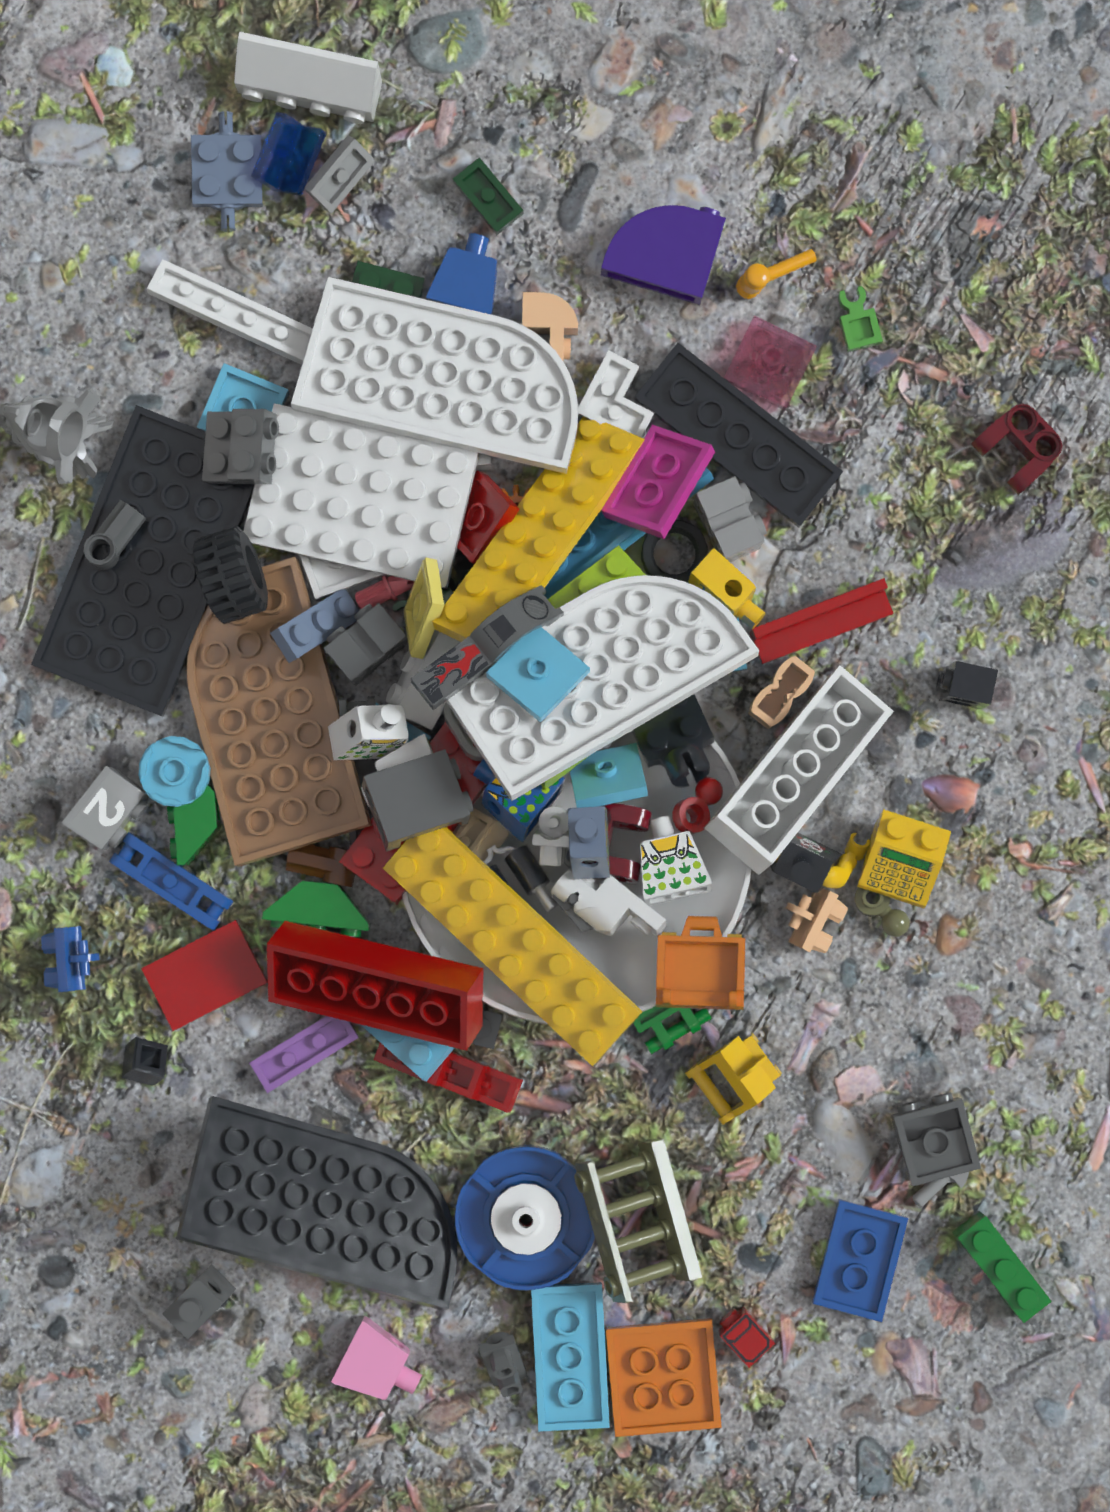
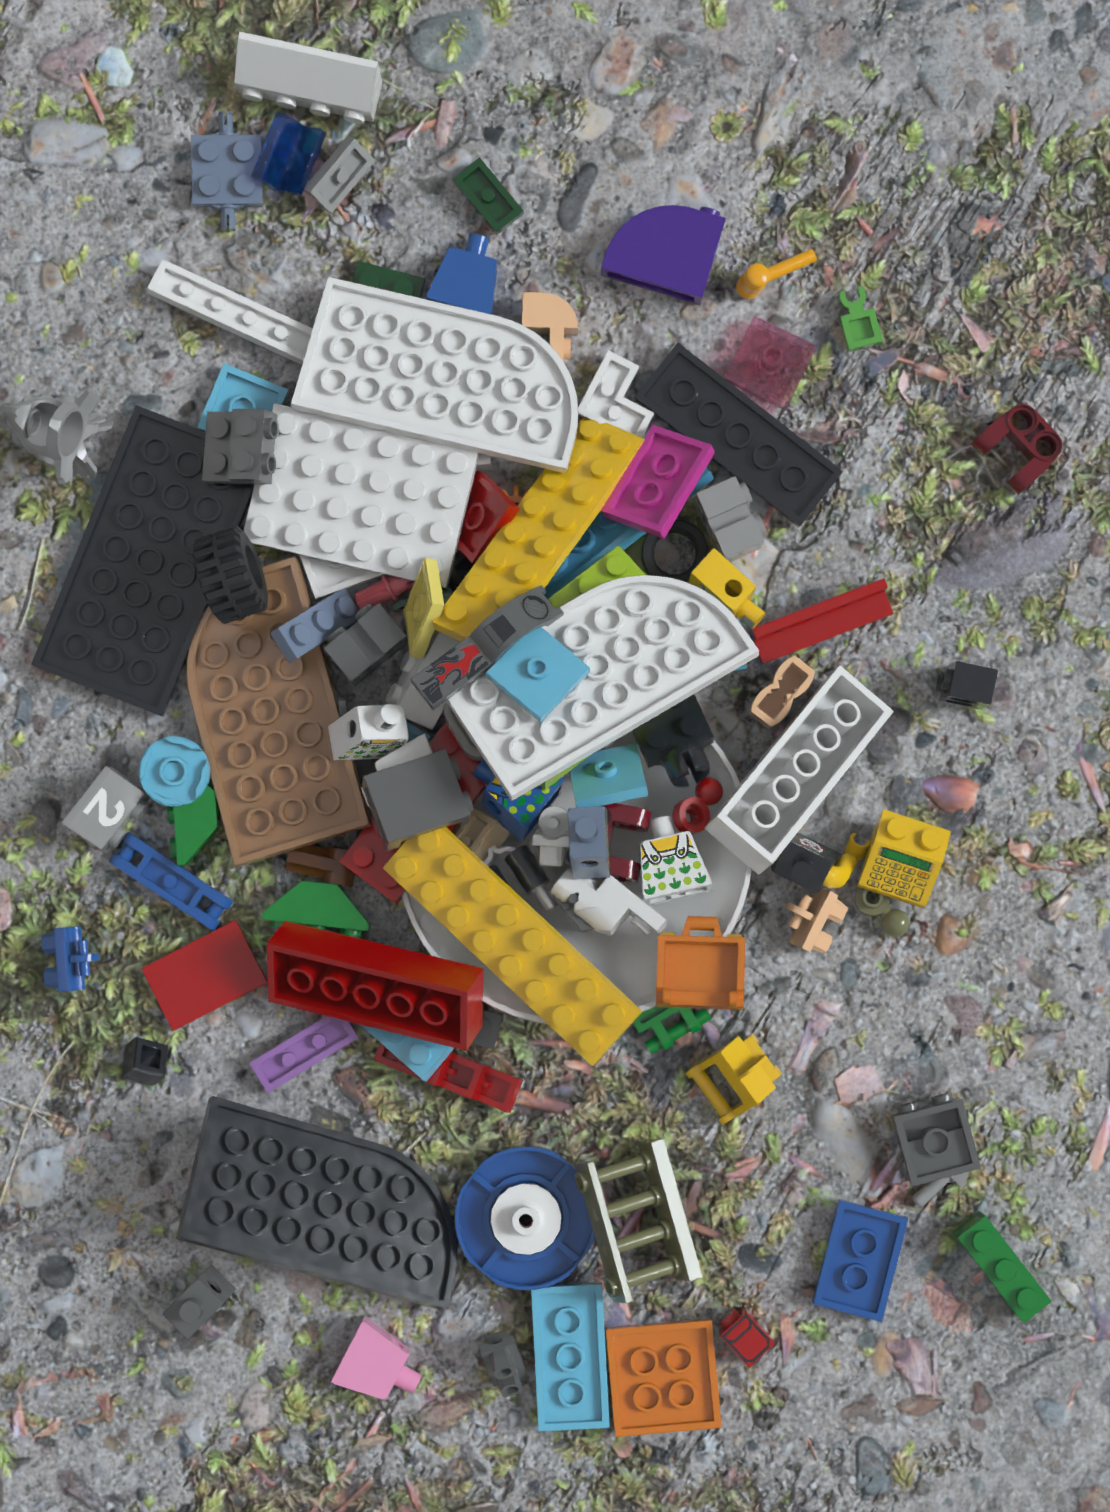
dark grey piece [84,500,146,570] -> none

